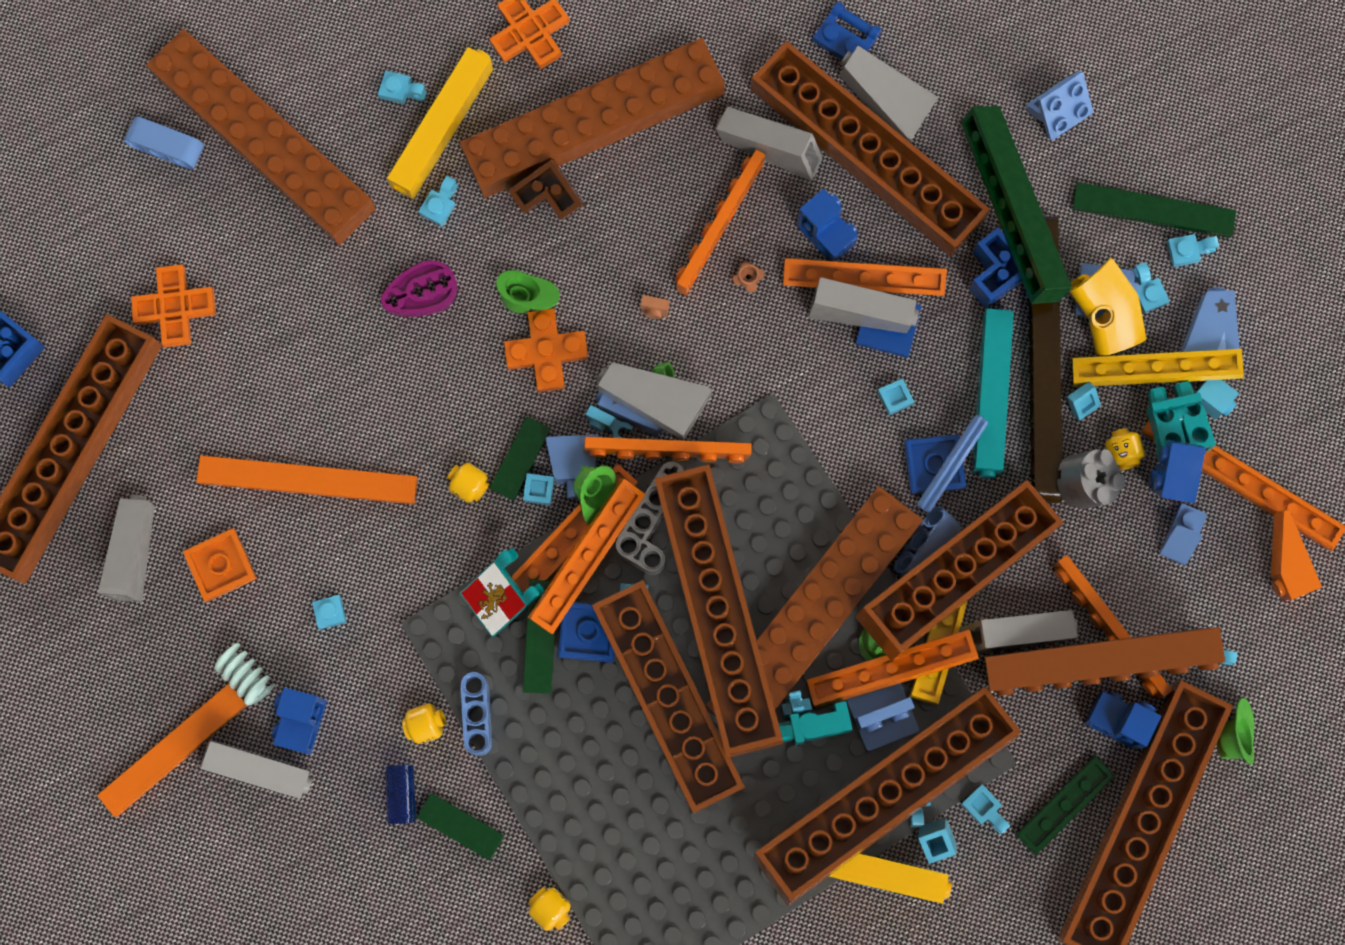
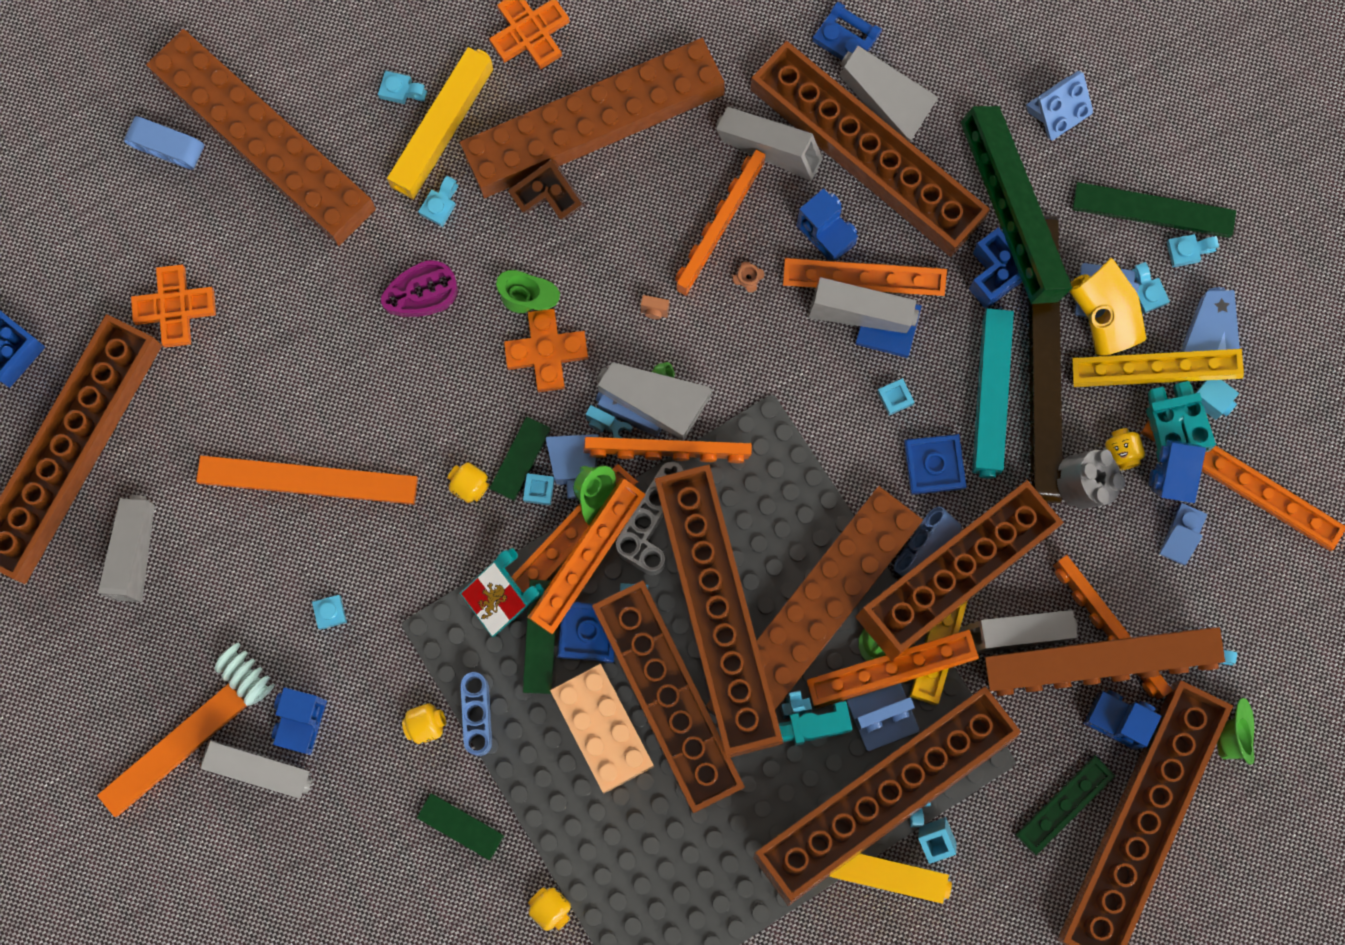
orange plate [182,528,257,603] -> none
clear blue pin [386,765,416,824] -> none
medium blue axle [917,415,988,512] -> none
medium azure plate [961,784,1010,835] -> none
medium azure plate [1067,382,1101,421] -> none
orange slope [1271,509,1322,600] -> none
none -> light nougat brick [550,664,654,794]

